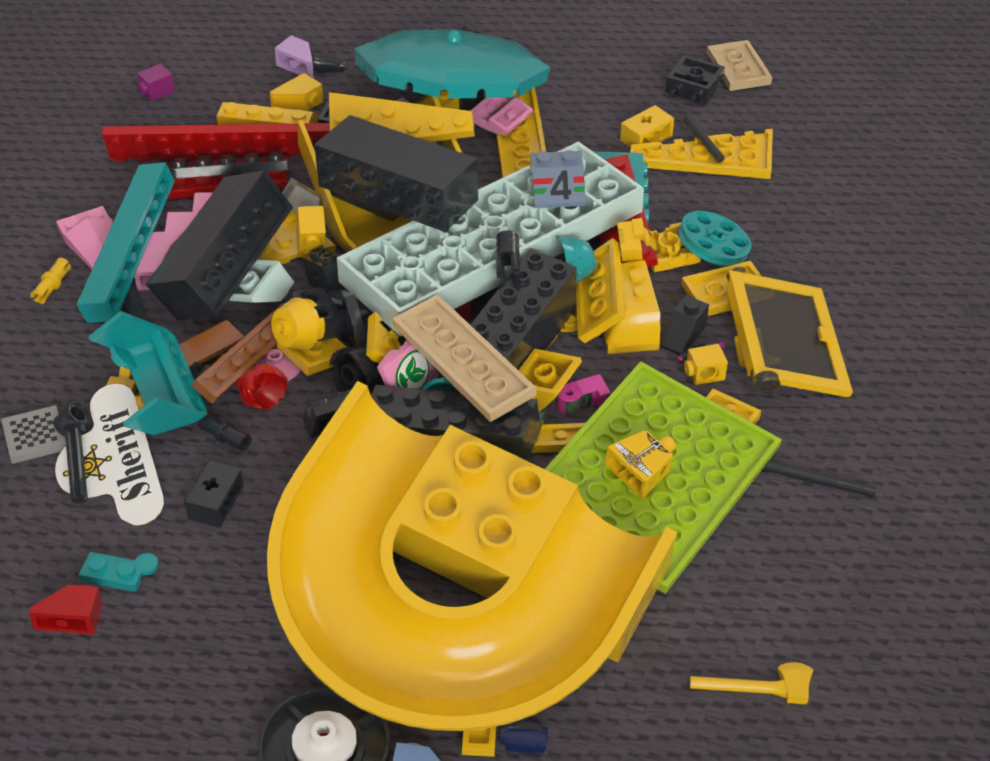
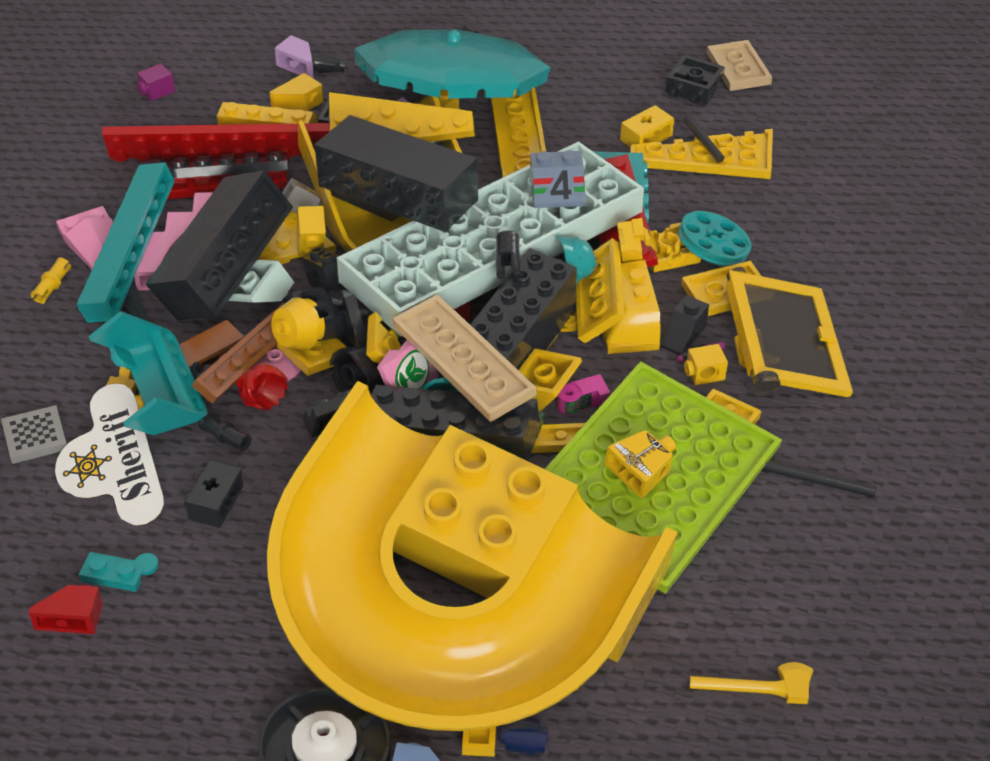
black axle [53,401,90,504] -> none
bright pink slope [471,97,533,136] -> none

